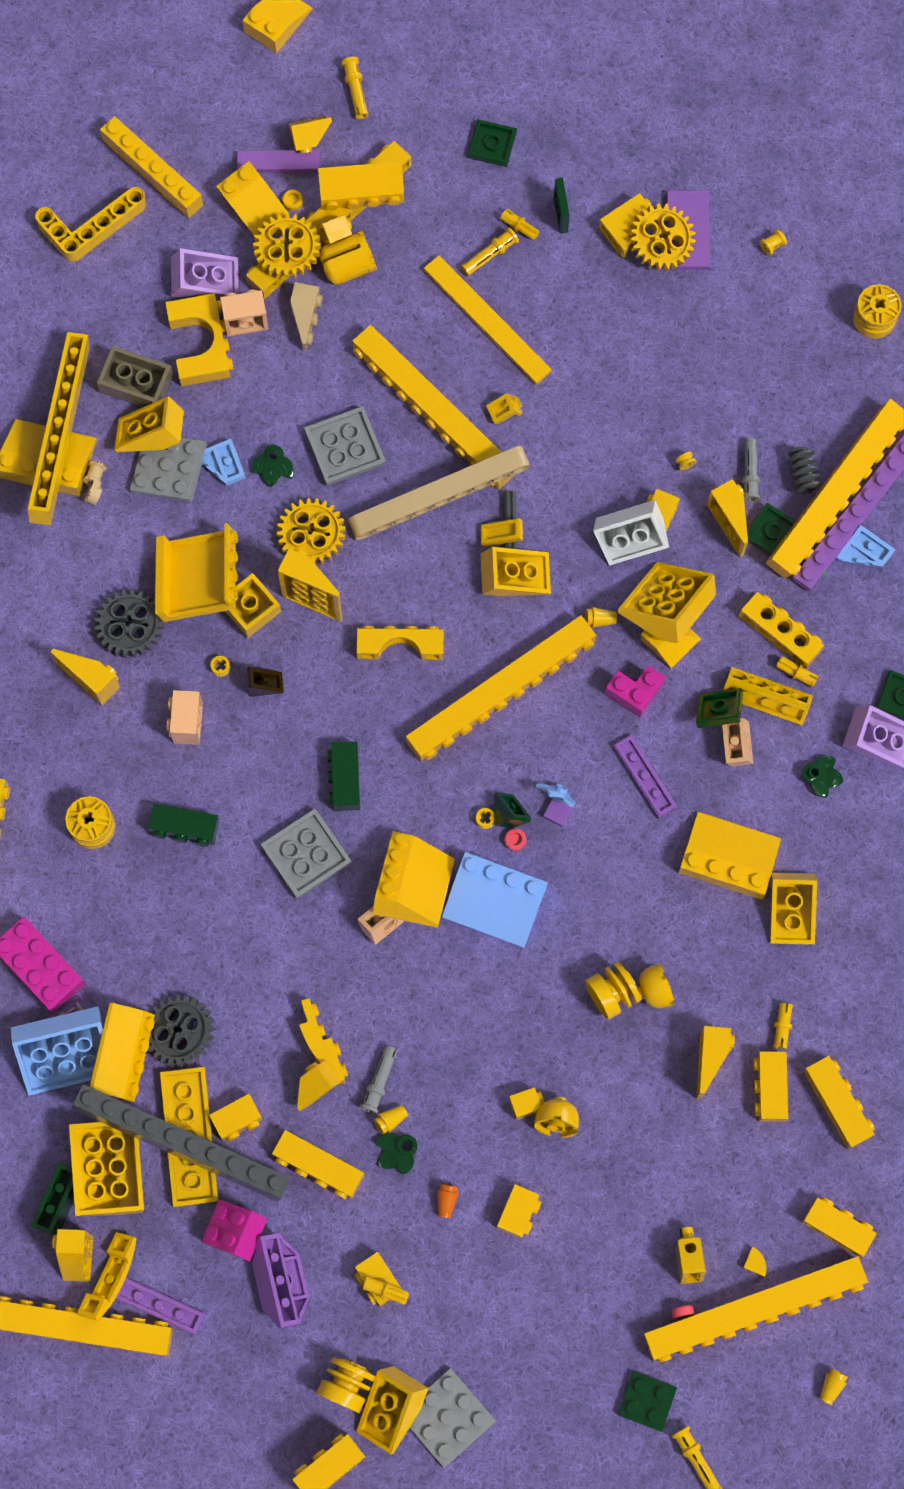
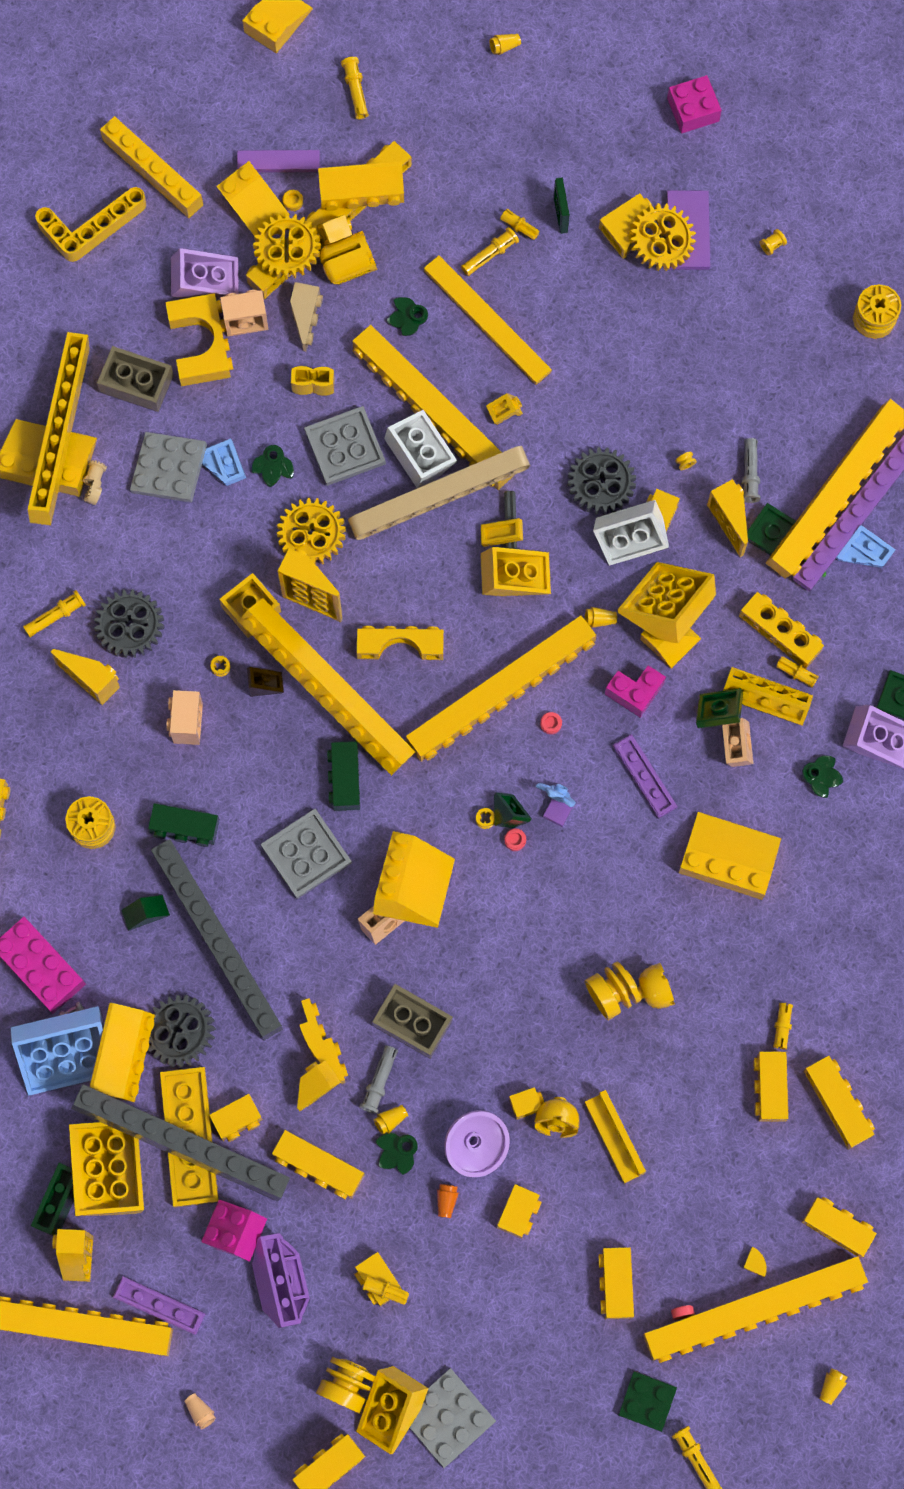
yellow slope [77,1232,136,1320] -> none
yellow slope [114,396,184,452] -> none
yellow panel [155,523,238,622] -> none
yellow slope [288,115,332,153] -> none
light blue slope [442,852,548,948] -> none
dark green tile [468,119,517,167] -> none
yellow torso [676,1227,706,1284] -> none
yellow slope [696,1026,735,1099] -> none
yellow slope [770,873,817,945] -> none
dark grey piece [788,447,822,494] -> none
none -> yellow pin [23,590,86,638]
none -> dark green slope [121,895,170,931]
none -> dark grey brick [151,839,283,1041]
none -> light nougat cone [184,1393,216,1430]
none -> yellow brick [239,598,415,776]
none -> yellow brick [291,366,335,396]
none -> dark tan brick [372,984,453,1059]
none -> white slope [384,410,457,488]
none -> dark green plate [387,297,428,336]
none -> lavender dish [444,1110,510,1177]
none -> yellow cone [489,33,521,55]
none -> coral tile [540,712,562,735]
none -> dark grey gear [567,447,636,515]
none -> yellow fence [584,1090,646,1184]
none -> yellow brick [598,1247,634,1319]
none -> dark pink brick [667,75,722,134]

